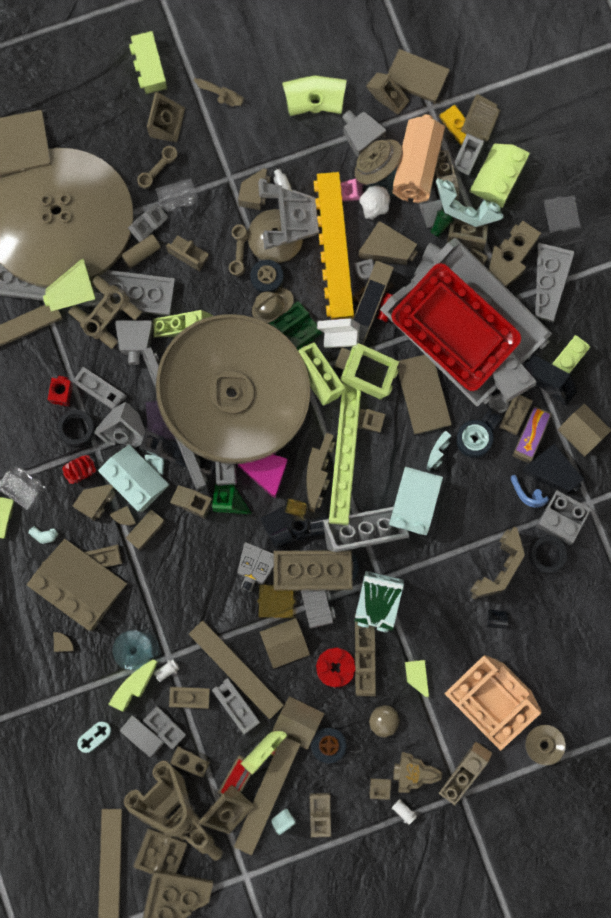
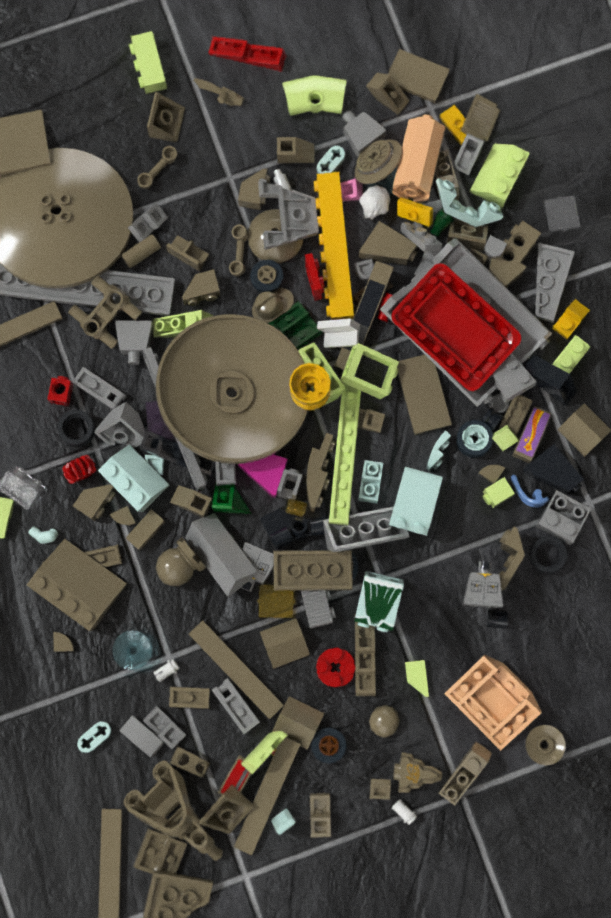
yellowish green slope [43,259,95,311] -> none
yellowish green slope [109,660,158,712] -> none
clear bracket [156,179,198,212] -> none
none -> dark tan tile [156,537,206,586]
none -> dark tan slope [182,270,221,306]
none -> light grey slope [185,513,258,597]
none -> red slope [209,37,286,72]
none -> dark tan slope [277,137,314,163]
none -> light grey window [277,469,302,501]
none -> yellow wheel [289,363,331,410]
none -> red plate [305,253,324,301]
none -> light aqua beam [317,146,345,174]
none -> light aqua slope [358,460,383,504]
none -> yellow plate [397,197,433,227]
none -> light grey plate [401,222,442,252]
none -> light grey torso [462,562,503,608]
none -> dark tan tile [478,465,505,484]
none -> yellowish green brick [483,477,515,508]
none -> light grey tile [484,235,507,258]
none -> yellowish green tile [492,425,519,451]
none -> yellow slope [552,299,590,339]

